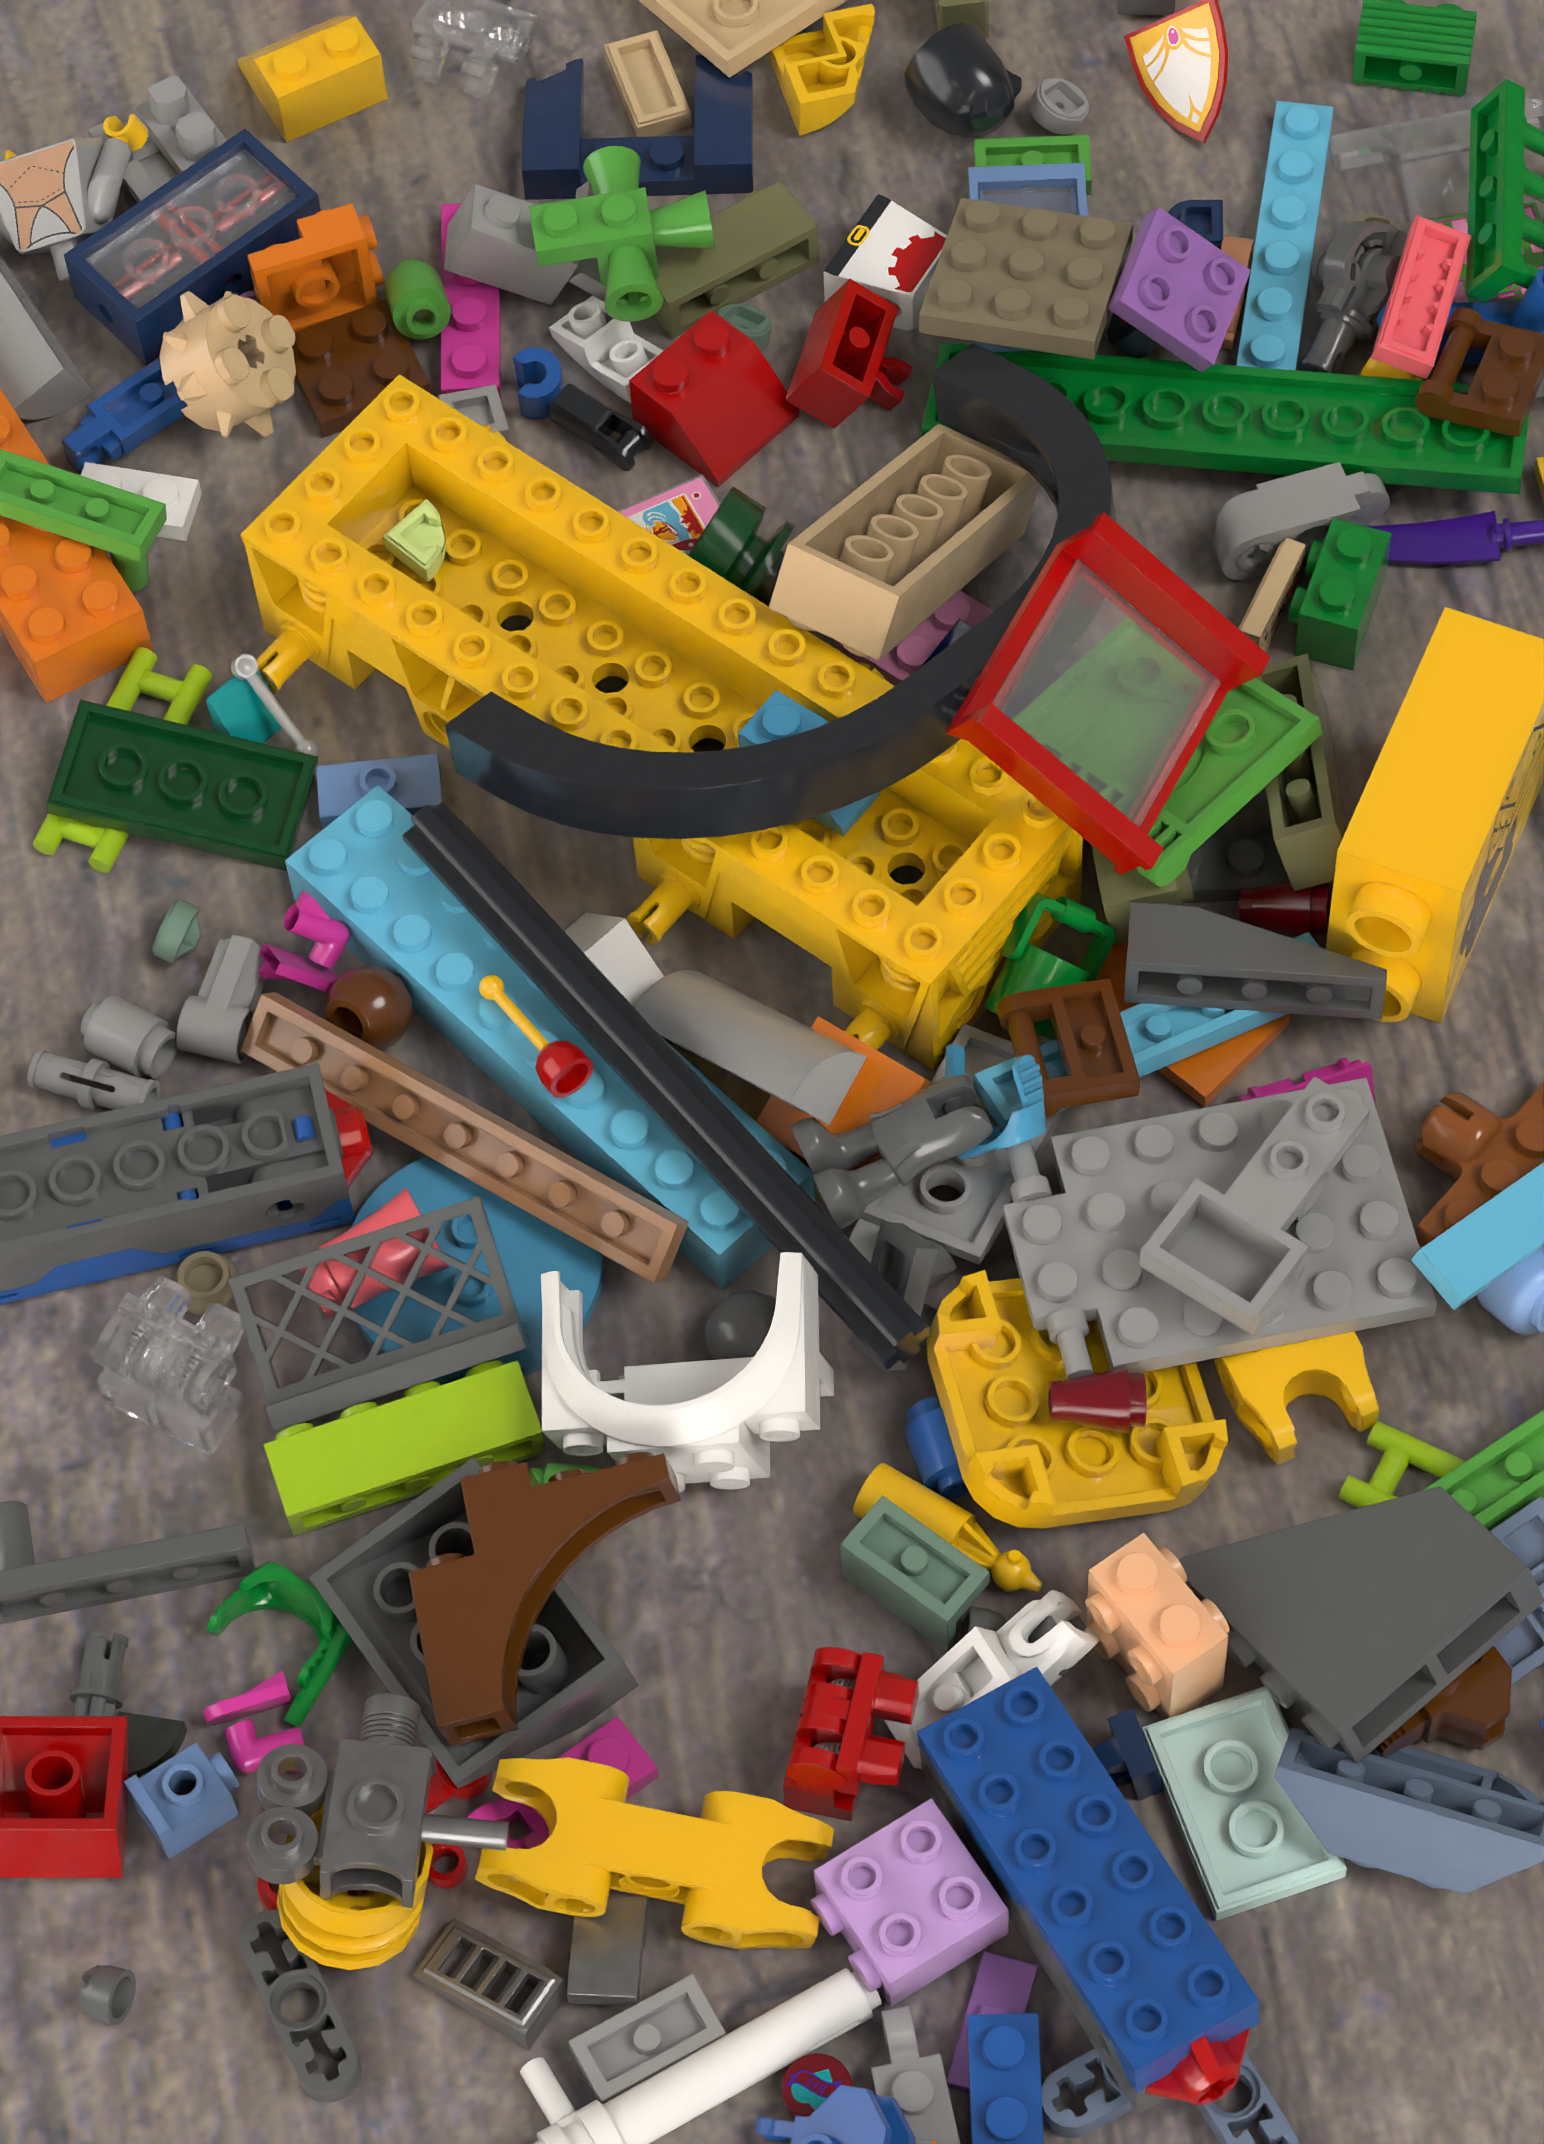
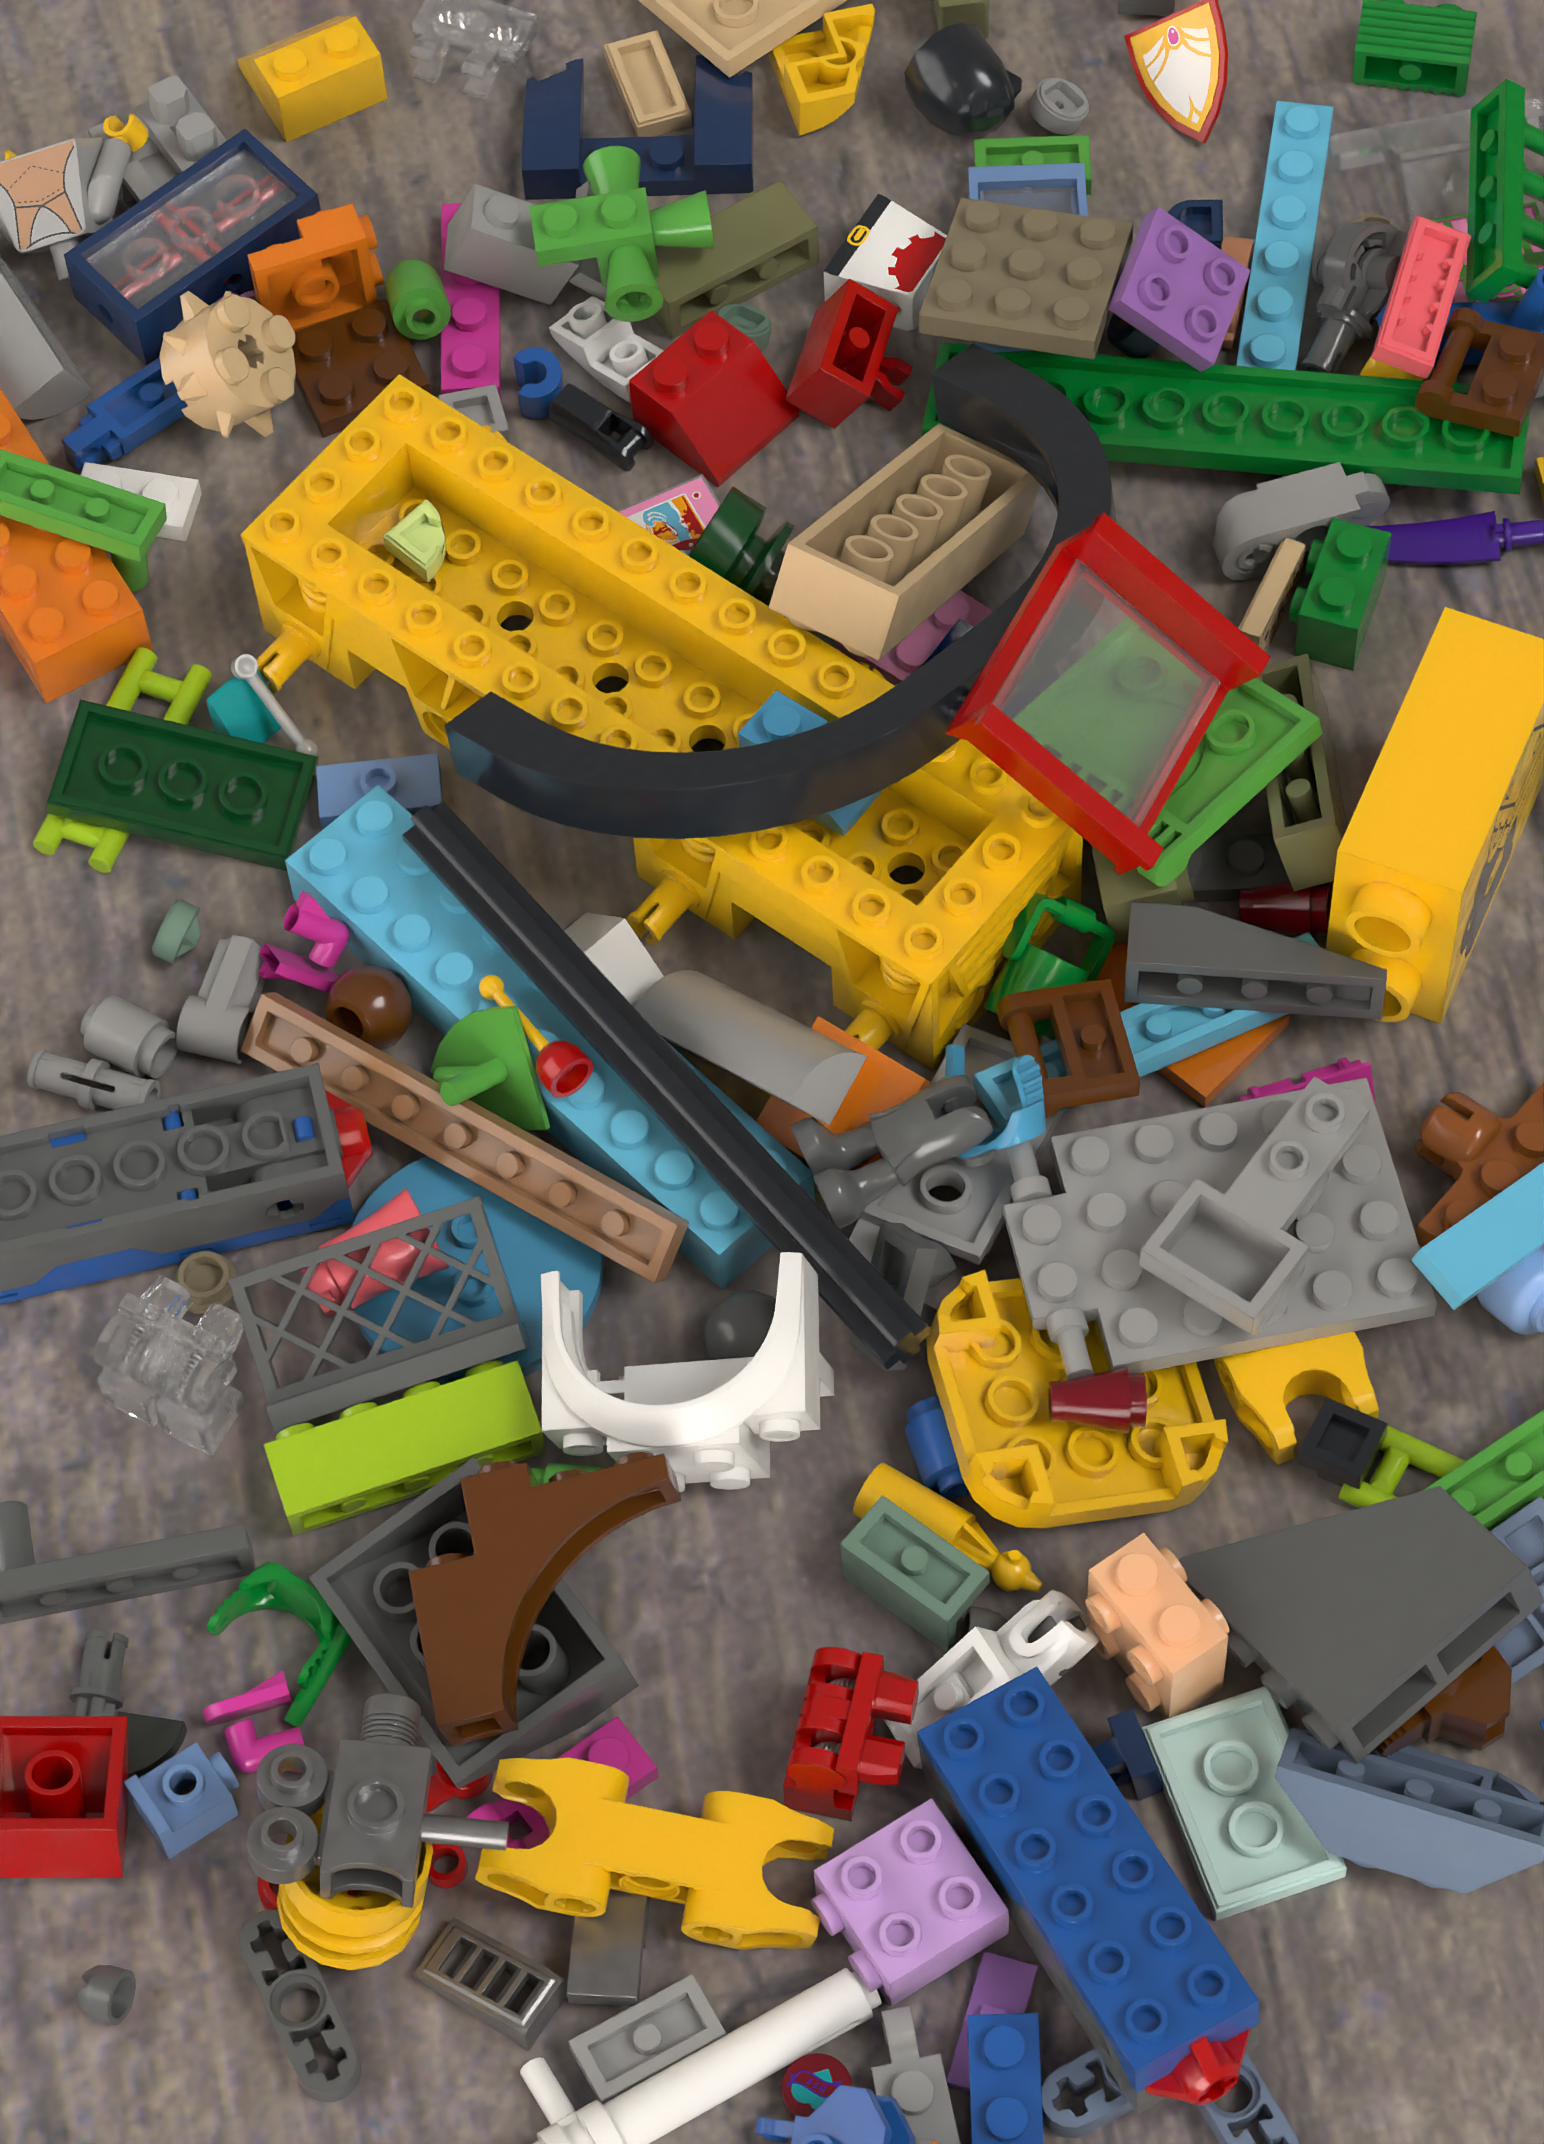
none -> bright green shield [430,1006,550,1130]
none -> black tile [1298,1397,1388,1489]

